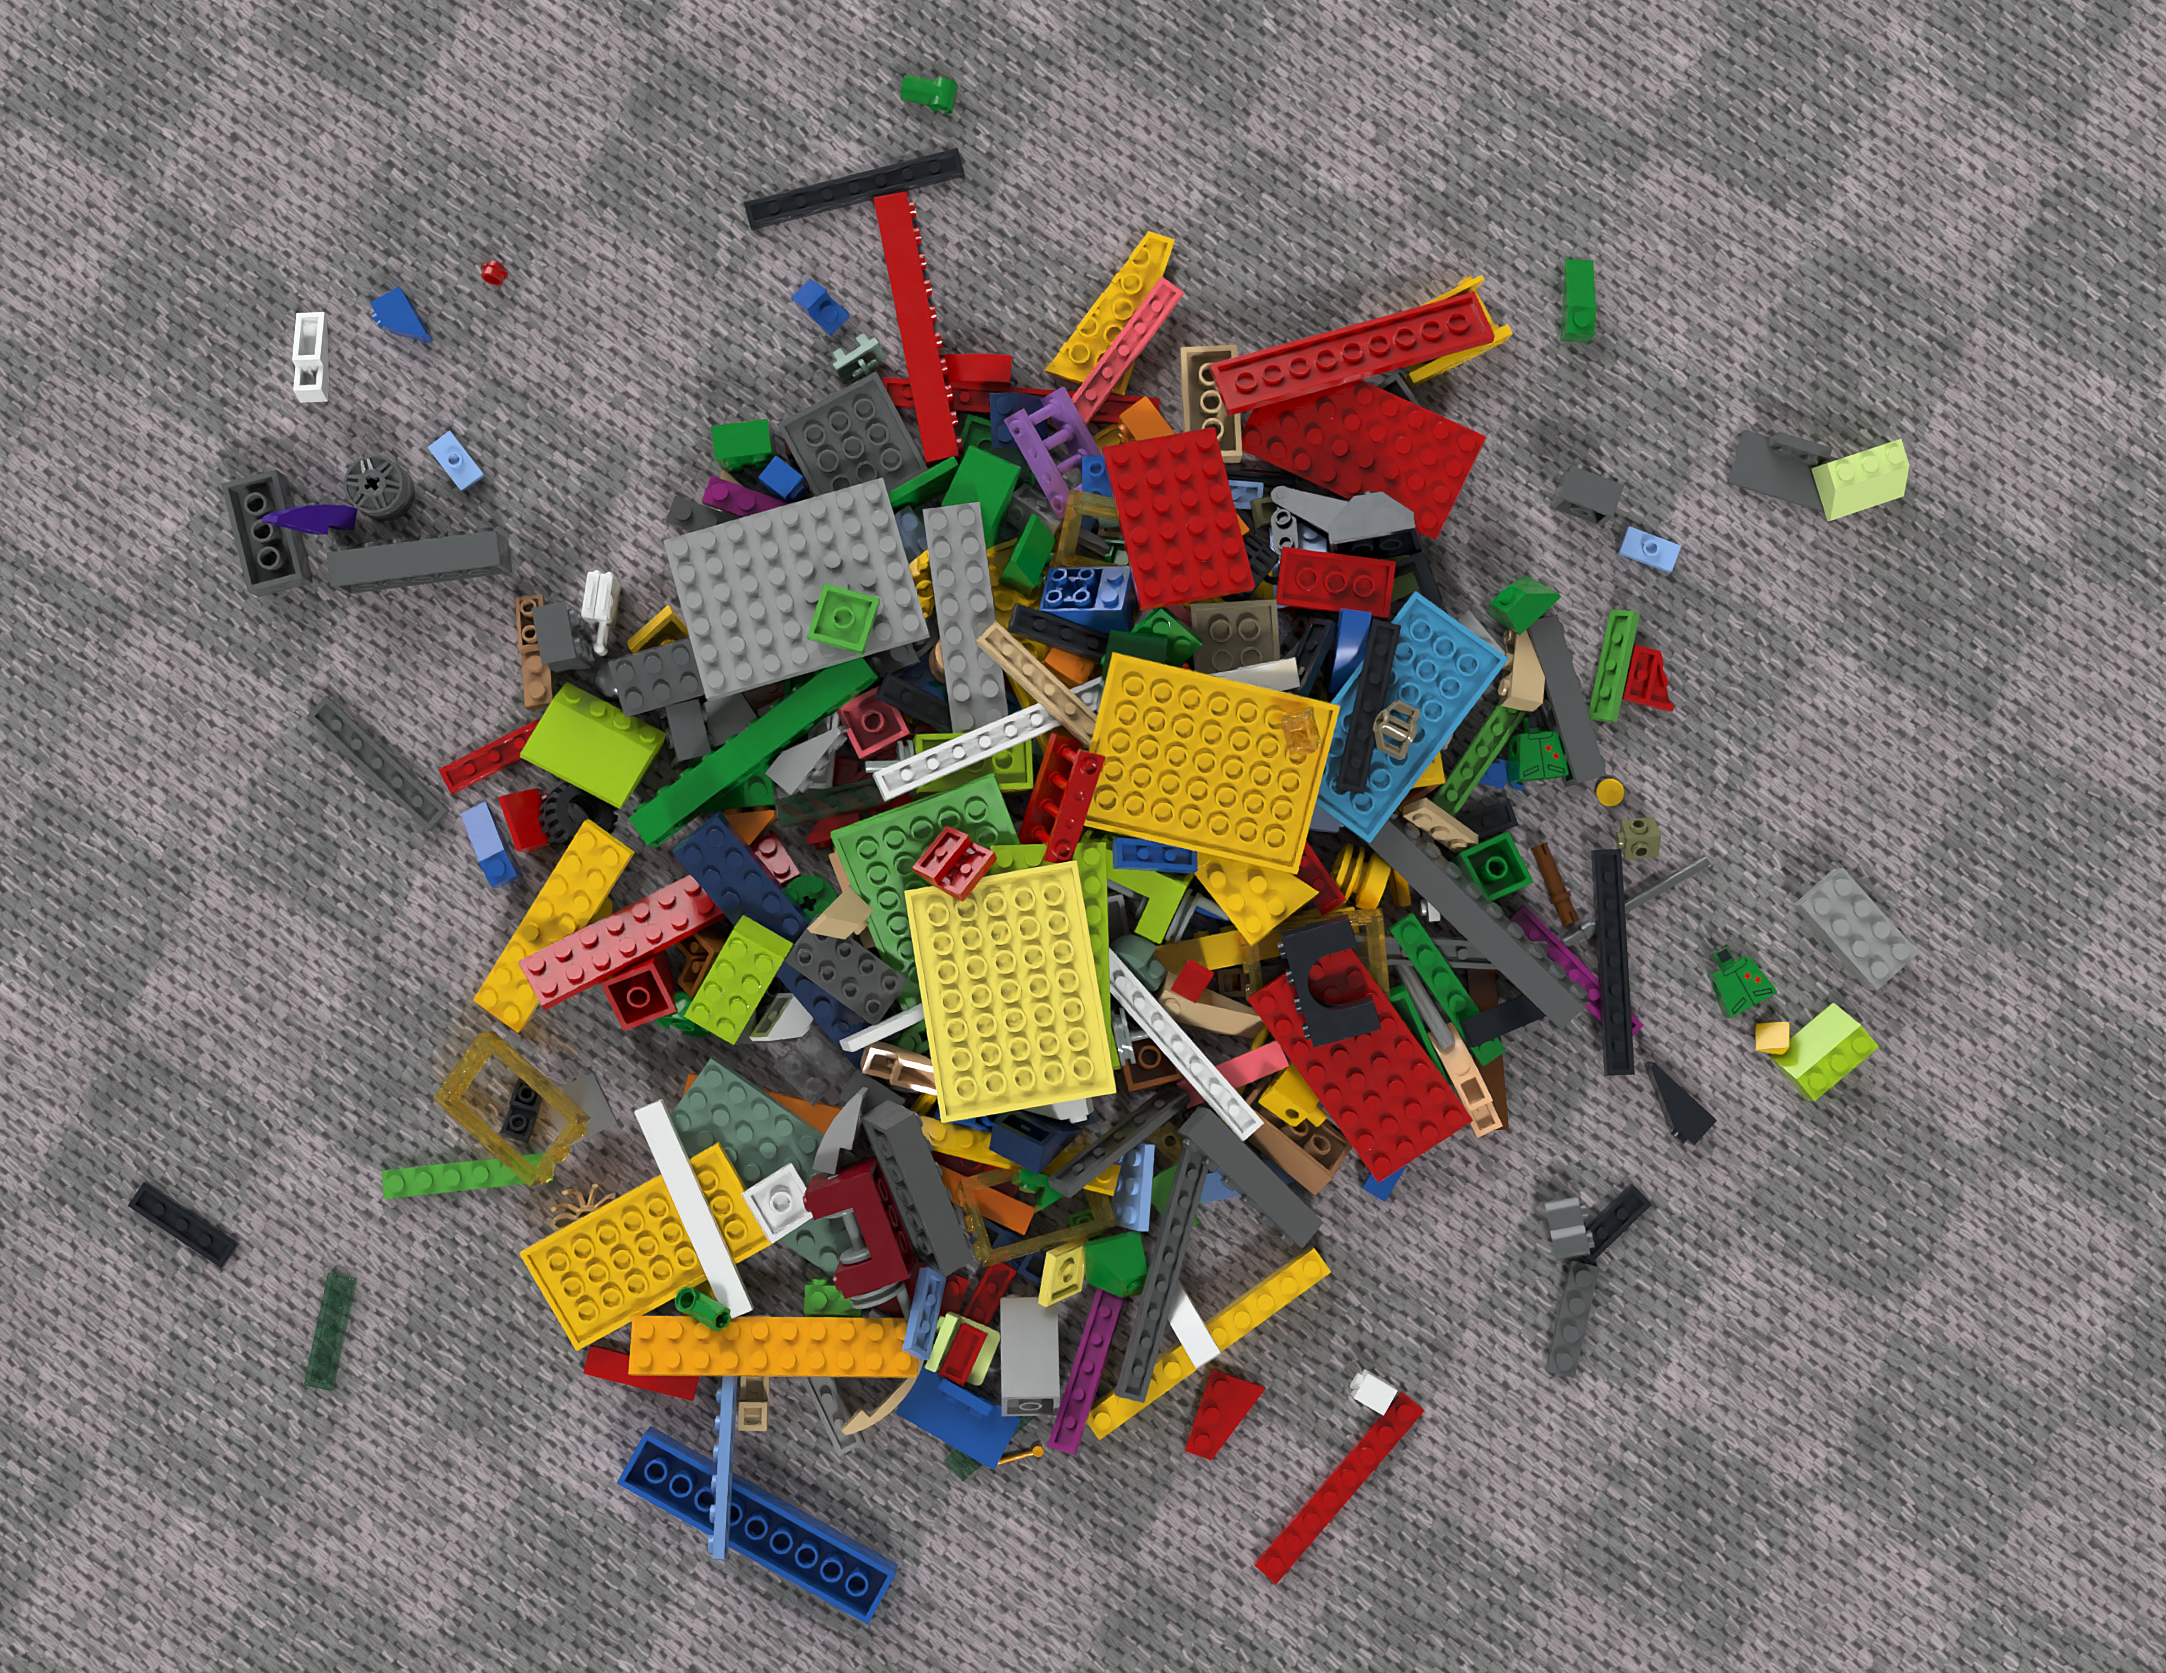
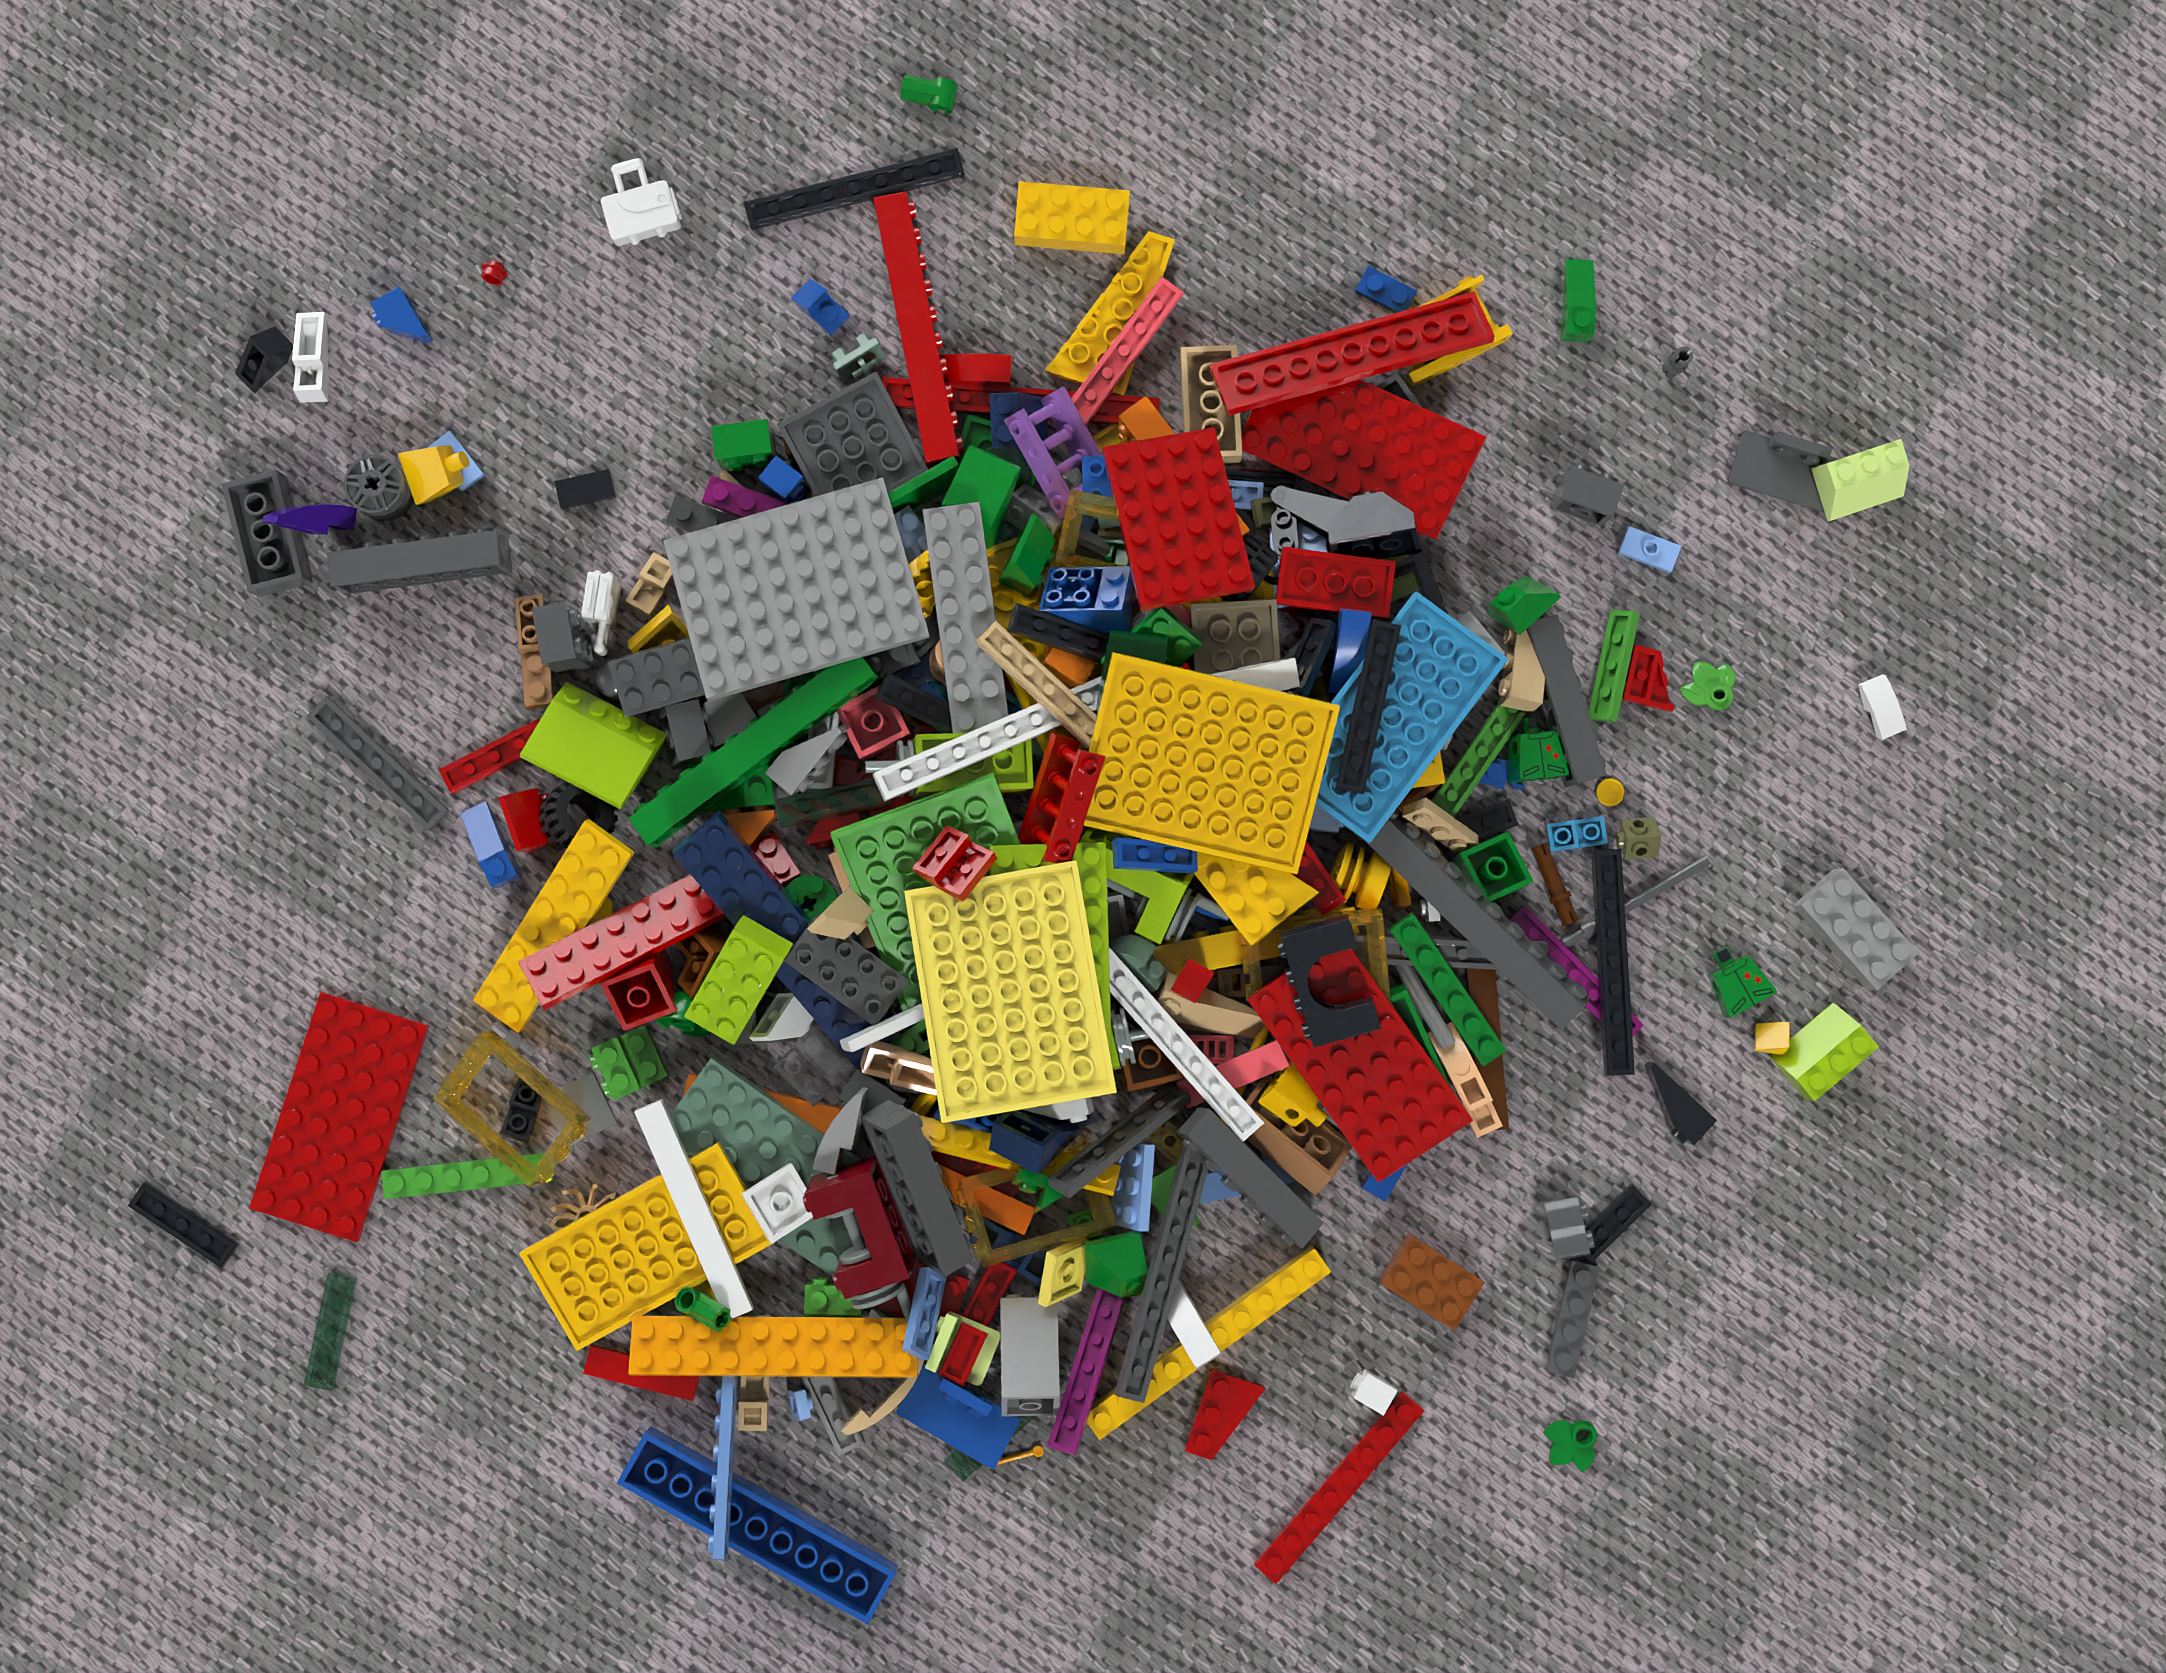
bright green plate [807,583,881,655] -> none
clear yellow brick [1280,706,1321,755] -> none
dark tan piece [1373,700,1421,760] -> none
black tile [1459,994,1546,1048] -> none
none -> black slope [235,326,293,393]
none -> red plate [249,992,430,1242]
none -> yellow torso [398,445,469,505]
none -> black tile [554,469,616,510]
none -> bright green plate [589,1025,669,1100]
none -> white piece [601,158,682,246]
none -> tan slope [625,552,673,618]
none -> light blue plate [787,1387,813,1421]
none -> yellow brick [1014,181,1130,254]
none -> coral slope [1187,1035,1234,1064]
none -> blue plate [1355,266,1417,313]
none -> dark orange brick [1378,1233,1485,1331]
none -> green plate [1543,1420,1597,1472]
none -> dark azure slope [1547,816,1608,852]
none -> dark grey pin [1662,346,1693,378]
none -> bright green plate [1680,662,1736,711]
none -> white slope [1858,674,1907,740]

